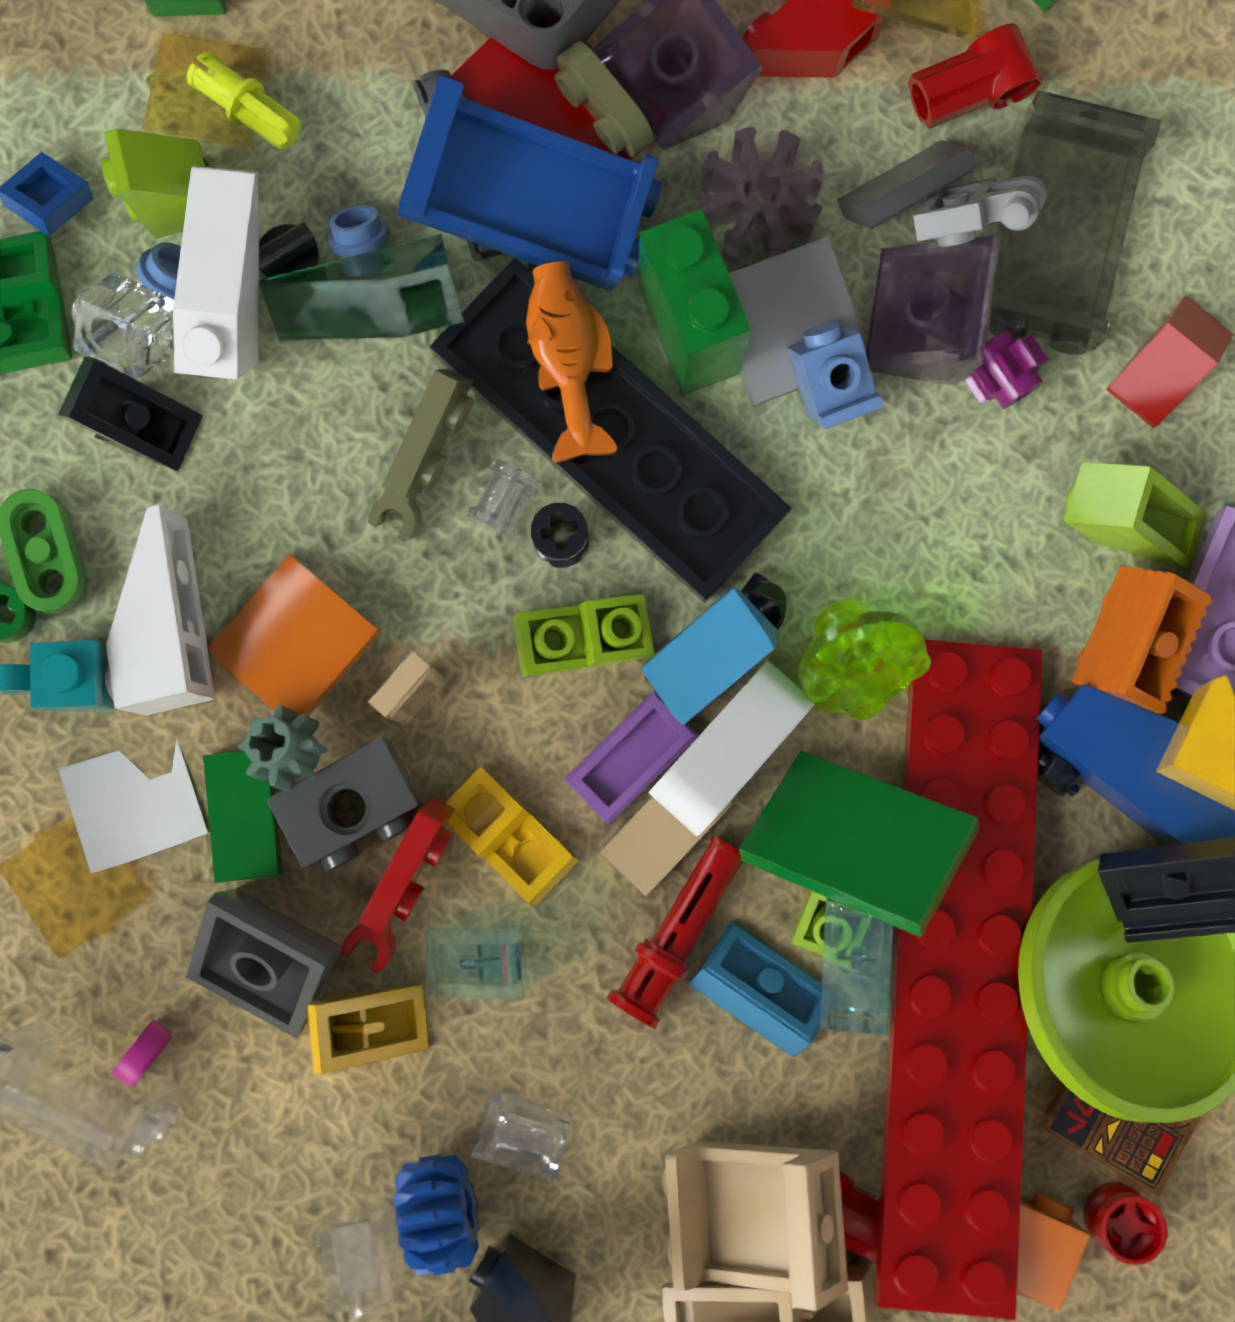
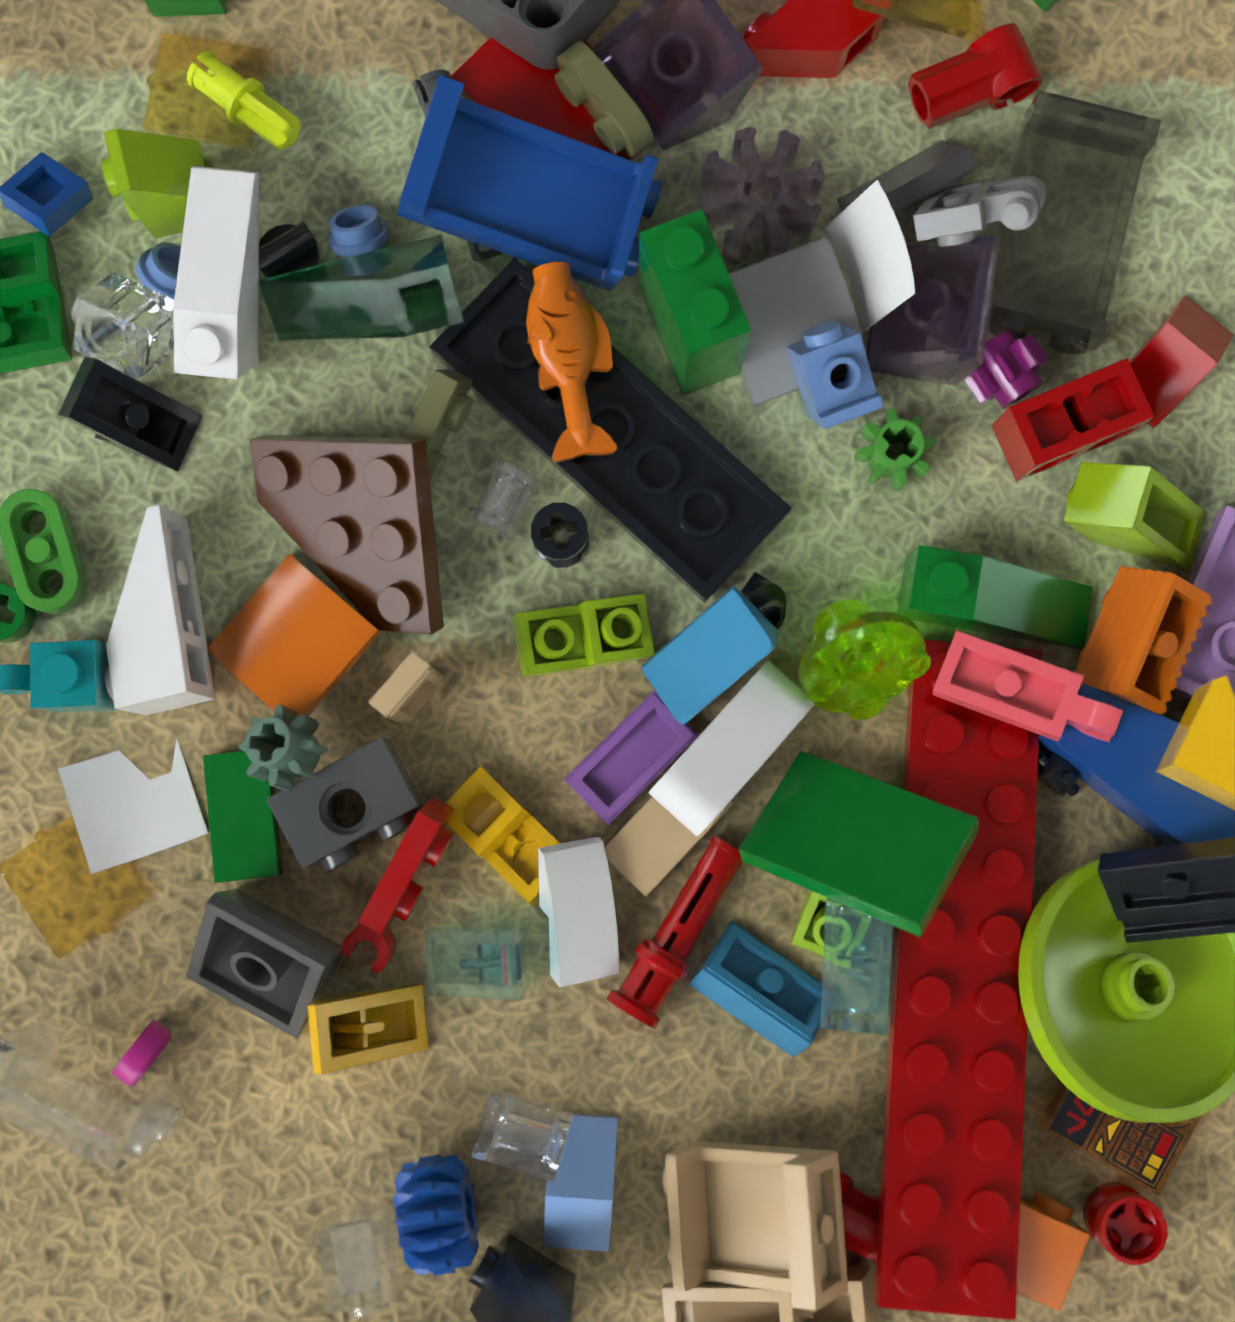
none -> plate [249,435,444,635]
none -> white slope [538,837,620,988]
none -> light blue slope [544,1112,618,1252]
none -> white sticker [824,179,915,333]
none -> bright green gear [854,408,937,491]
none -> green slope [896,545,1093,650]
none -> coral plate [933,630,1123,742]
none -> red brick [991,358,1155,482]

